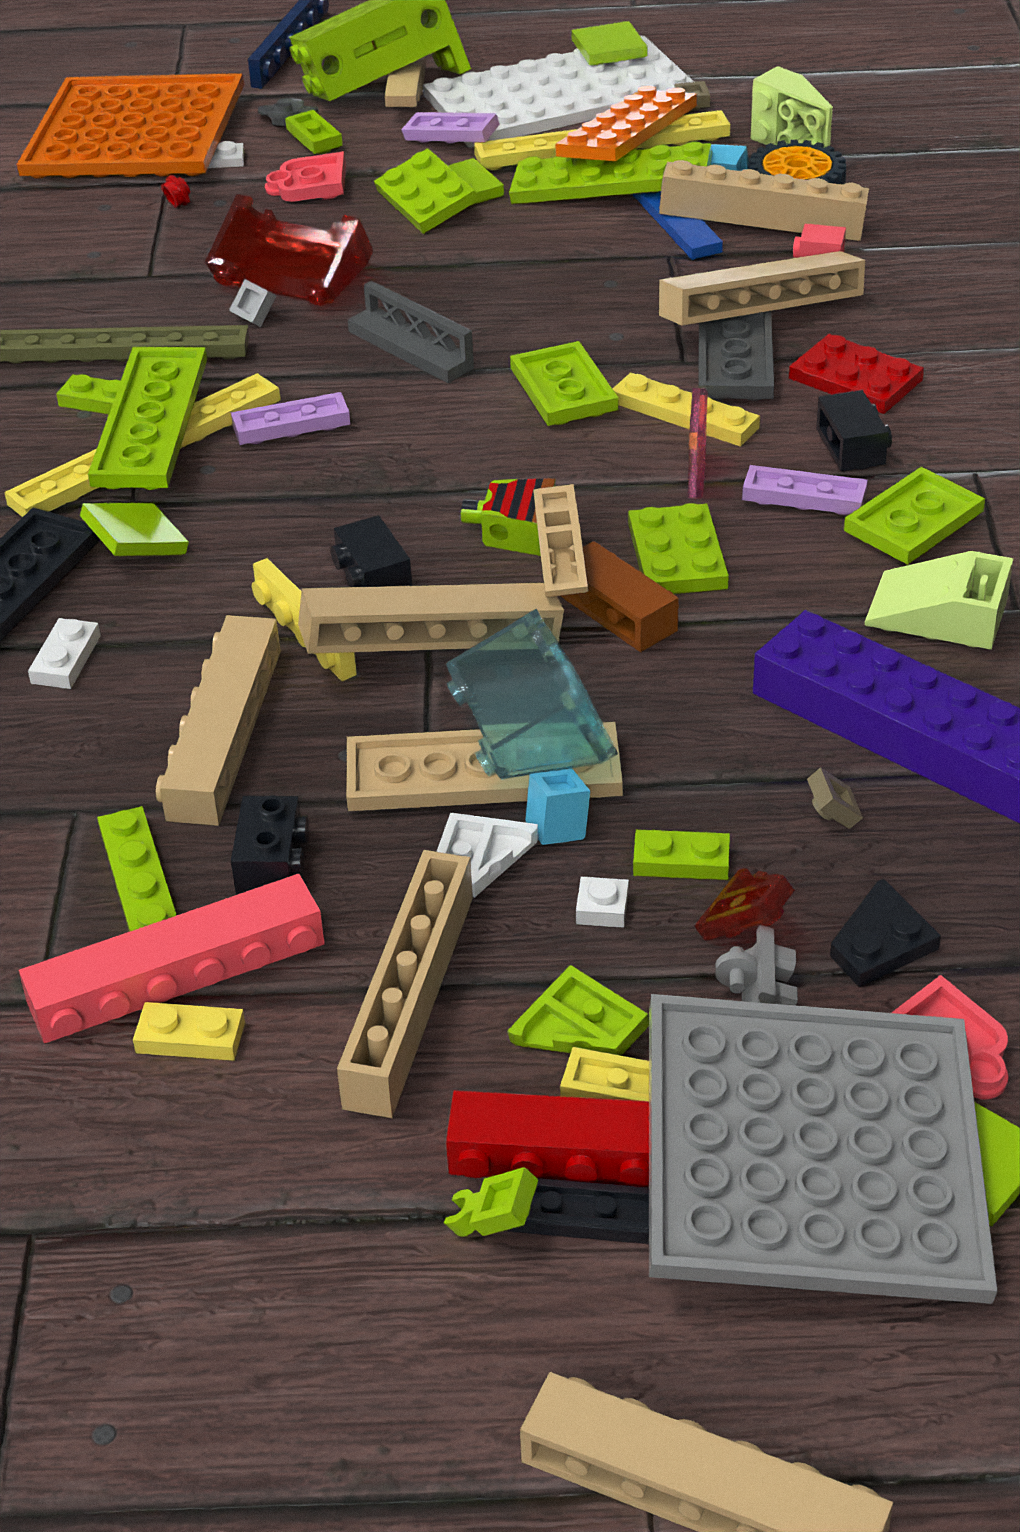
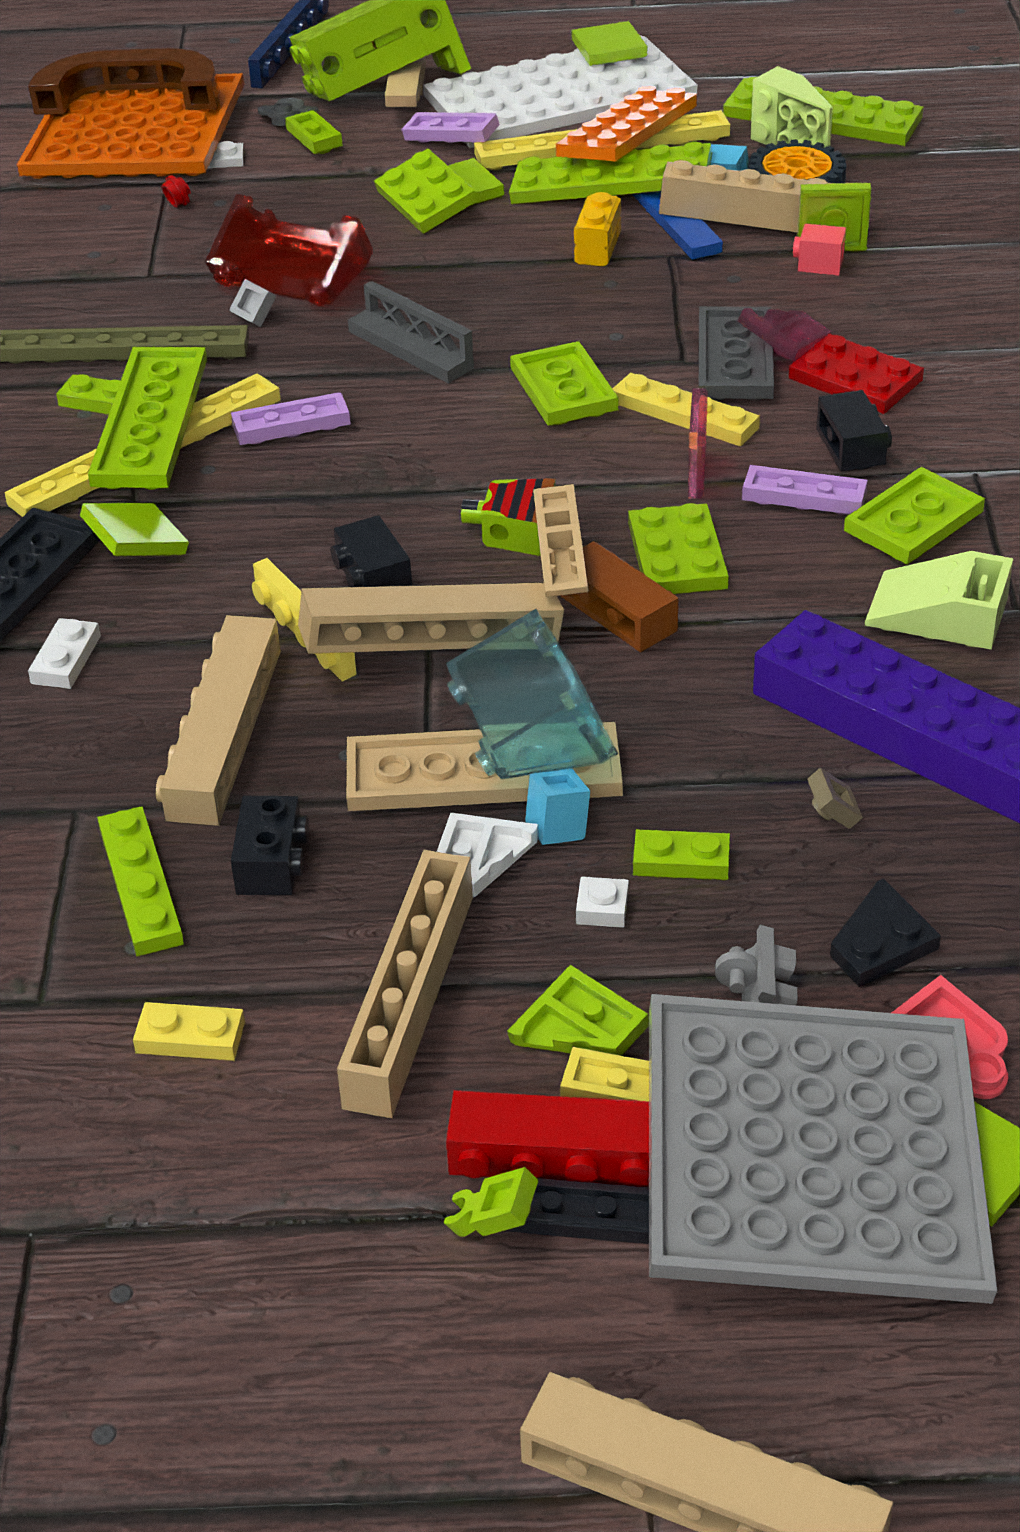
coral brick [19,874,325,1044] -> none
coral plate [265,151,346,202] -> none
tan brick [659,251,865,326] -> none
dark tan plate [674,81,710,111] -> none
clear red wing [694,868,795,941] -> none
none -> reddish brown arch [28,48,220,115]
none -> yellow brick [574,192,621,266]
none -> lime plate [723,77,923,146]
none -> clear pink wing [737,308,831,361]
none -> lime tile [798,183,871,251]

